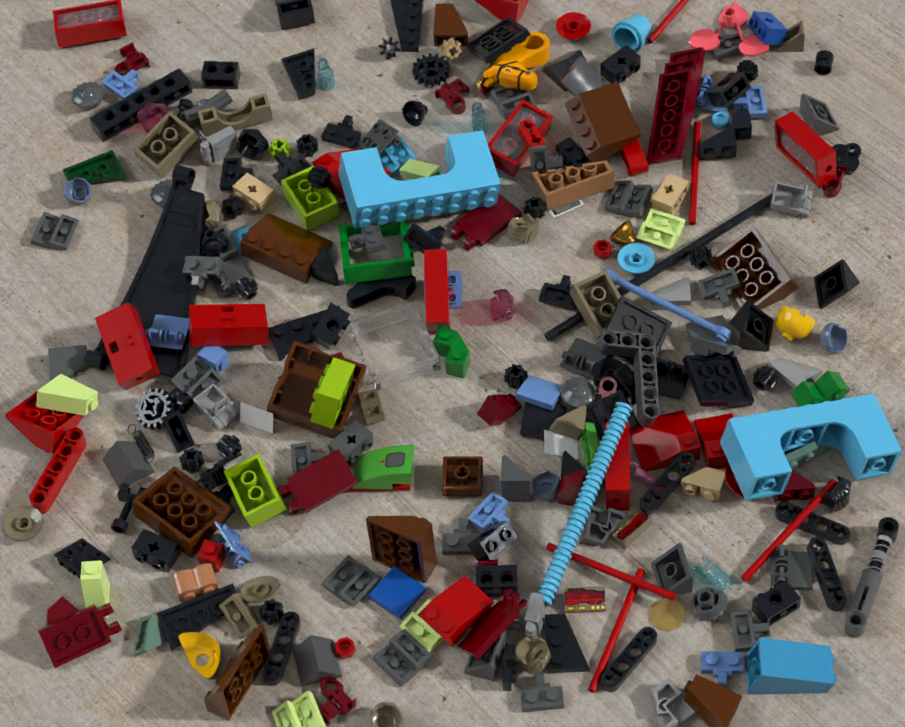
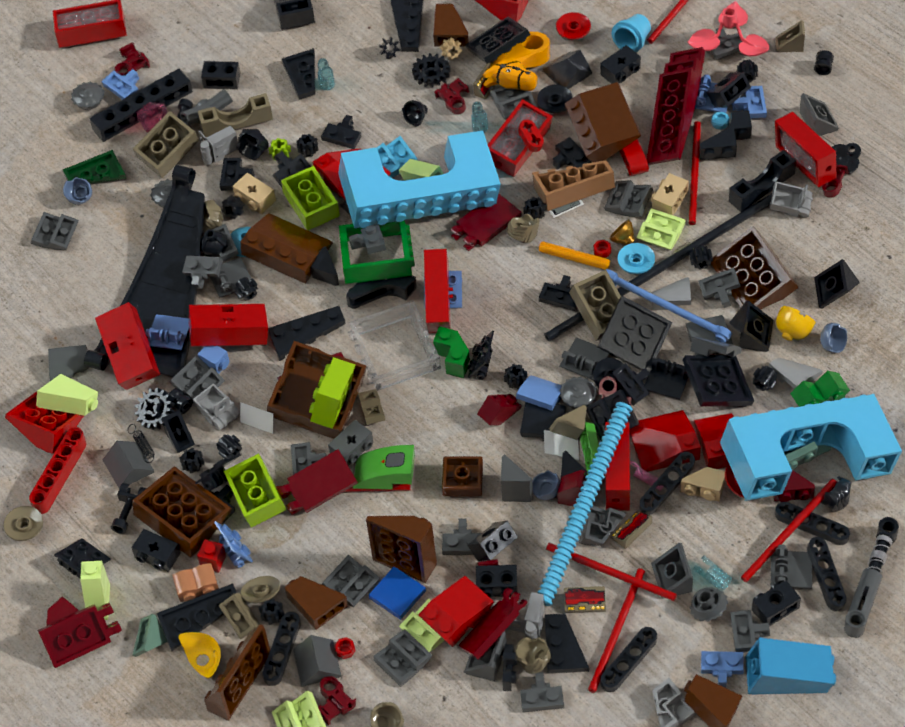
black gear [307,166,331,189] -> none
black brick [310,303,351,349] -> none
dark grey hinge [357,119,400,155] -> none
black bracket [403,223,446,254] -> none
medium blue hinge [467,491,511,532] -> none
clear pink hair [491,289,515,322] -> none
dark grey hinge [529,145,563,183] -> none
dark grey slope [560,56,605,97] -> none
dark grey beam [596,330,660,427] -> none
pearl gold sticker [649,598,686,631] -> none
blue brick [747,11,787,45] -> none
none -> reddish brown slope [285,576,348,630]
none -> black hinge [468,330,494,380]
none -> black dish [537,85,573,113]
none -> light orange axle [539,241,610,270]
none -> black arch [729,150,796,212]

